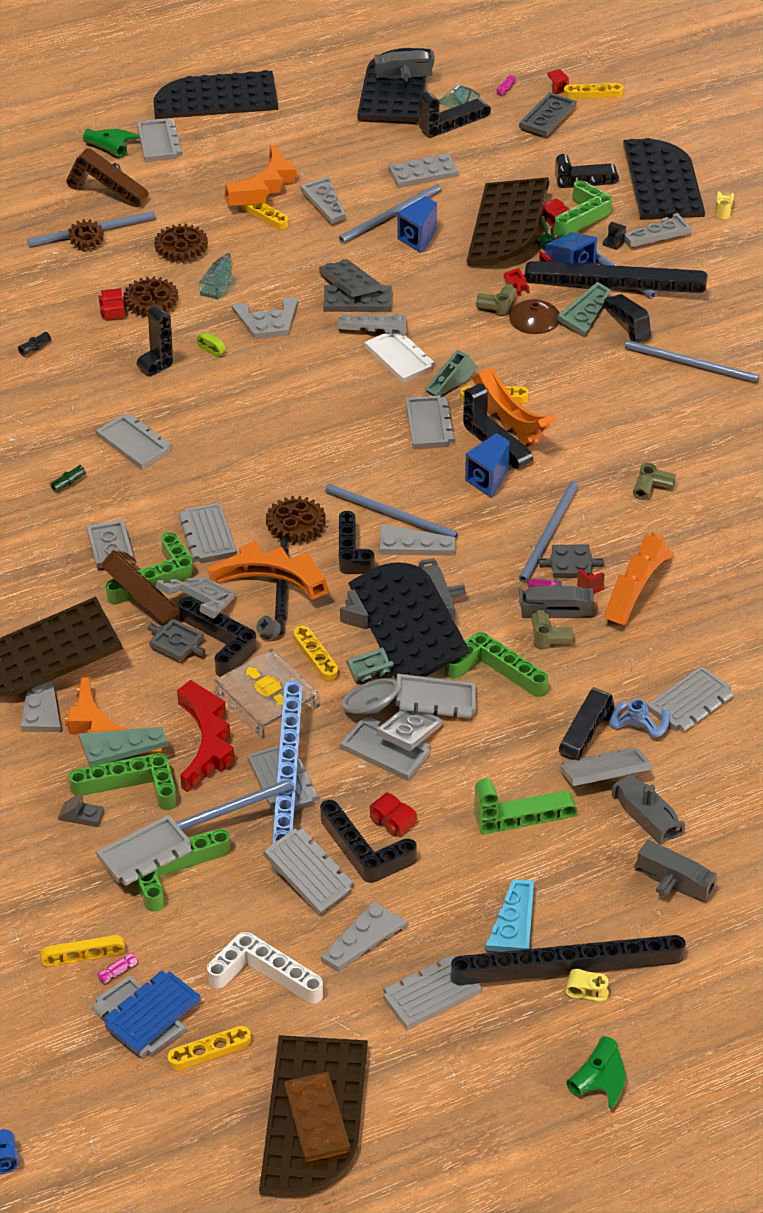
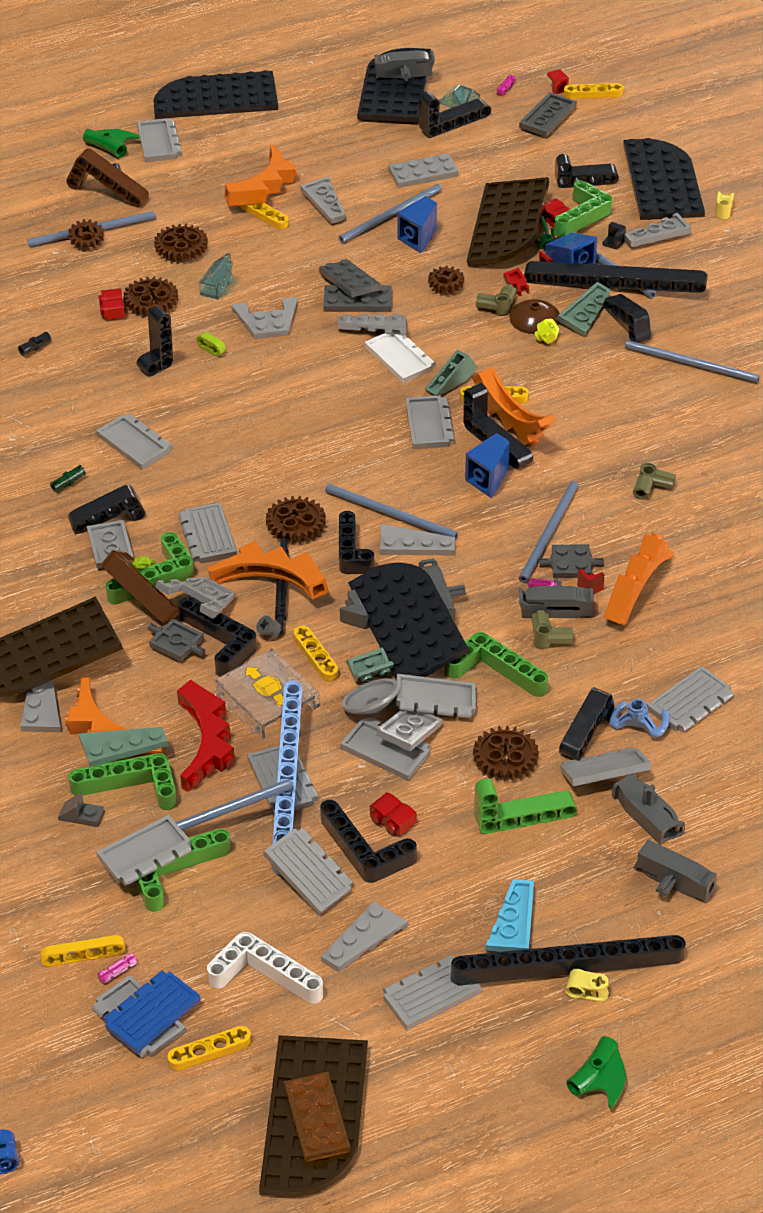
none -> black beam [68,485,145,534]
none -> lime axle [132,556,156,570]
none -> reddish brown gear [428,266,464,294]
none -> reddish brown gear [473,726,539,781]
none -> neon yellow piece [535,319,559,344]

